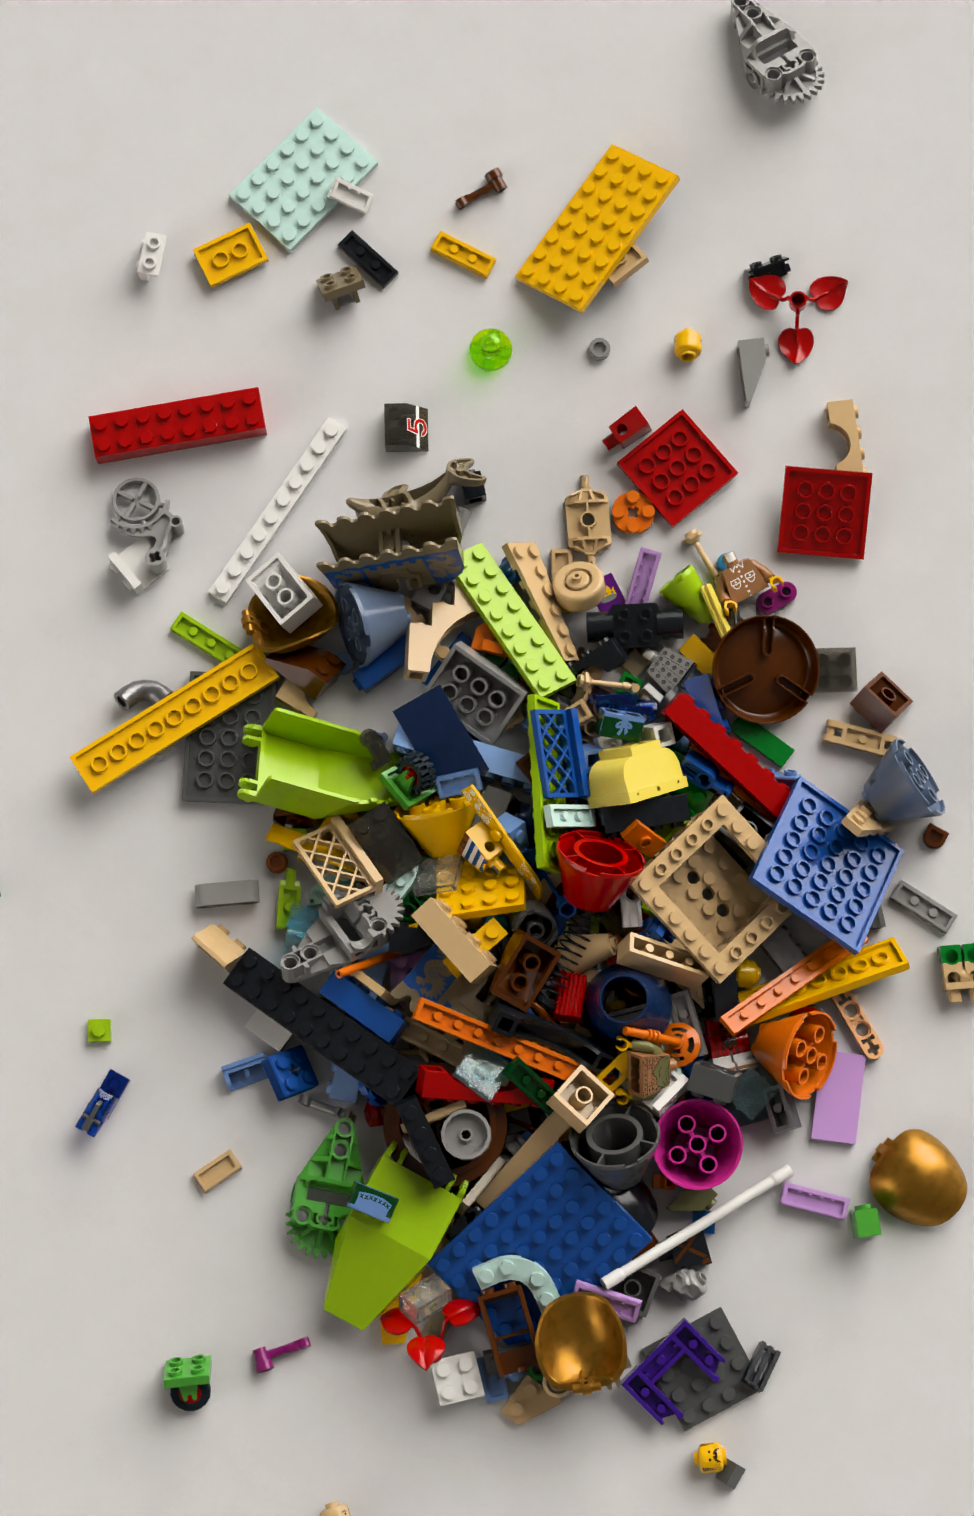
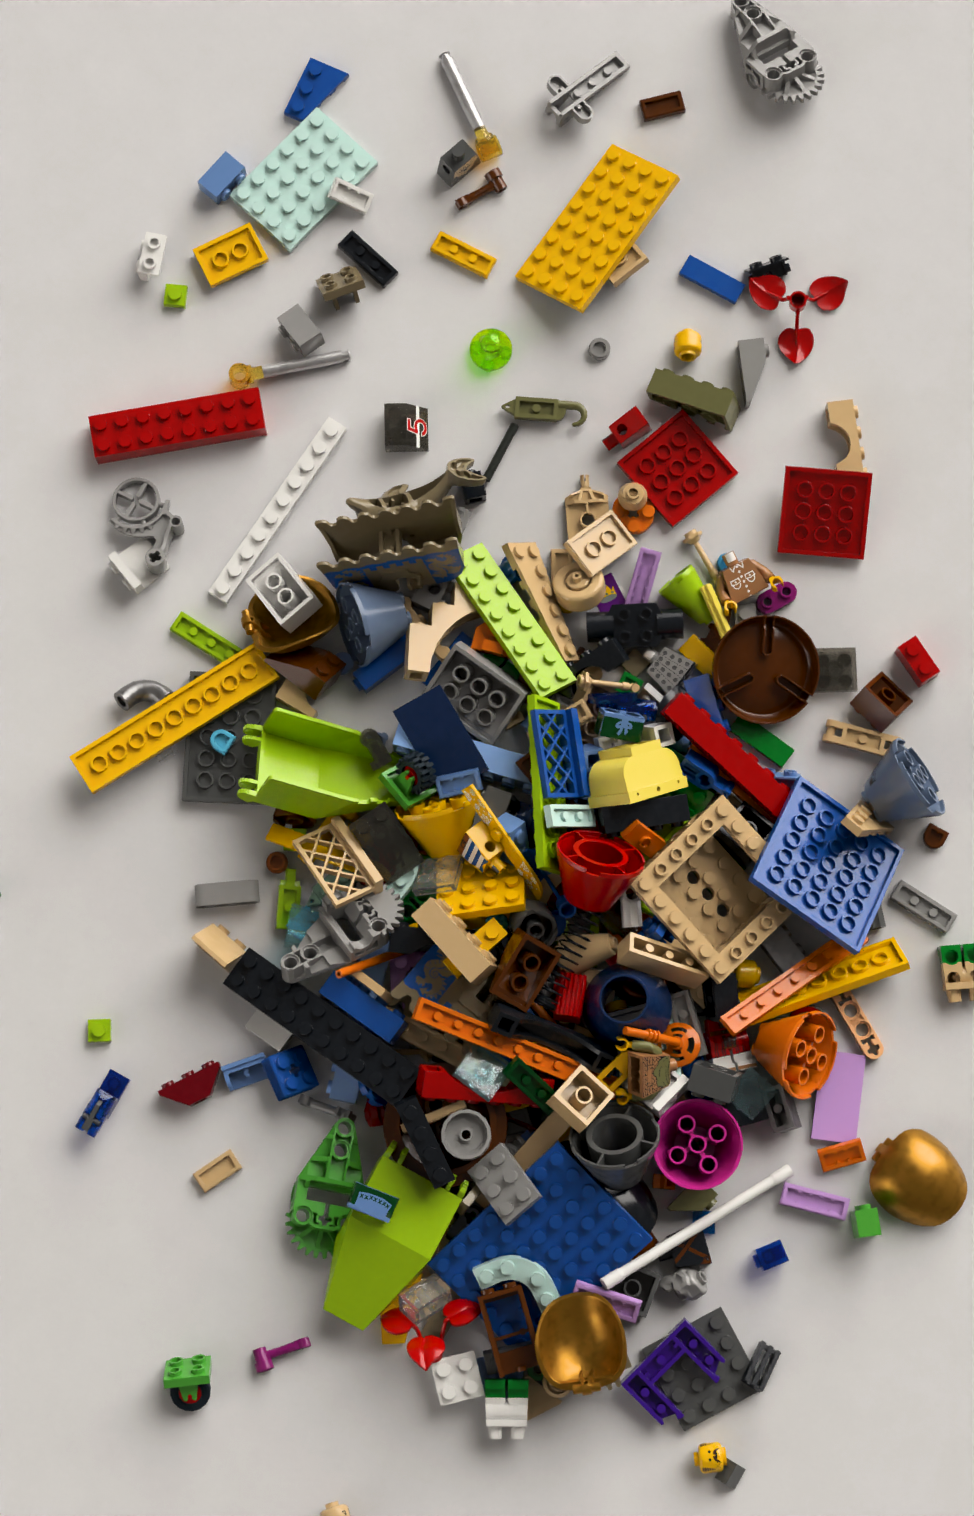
none -> dark red slope [158,1060,222,1107]
none -> lime plate [164,284,188,309]
none -> medium blue brick [198,151,246,205]
none -> medium azure tile [210,729,237,756]
none -> flat silver piece [229,349,351,390]
none -> light grey brick [277,304,325,357]
none -> blue wing [284,57,349,122]
none -> dark grey torso [437,139,481,188]
none -> piece [439,51,503,163]
none -> light grey plate [467,1143,543,1226]
none -> pearl dark grey bar [483,423,519,482]
none -> white hips [485,1378,529,1439]
none -> olive plate [501,396,587,427]
none -> light grey piece [545,51,630,127]
none -> tan tile [563,509,638,579]
none -> tan cone [618,482,647,511]
none -> reddish brown tile [639,91,686,122]
none -> olive wedge [646,368,741,432]
none -> blue tile [679,255,746,305]
none -> clear blue brick [752,1239,789,1271]
none -> orange plate [817,1137,866,1173]
none -> red brick [894,636,940,688]

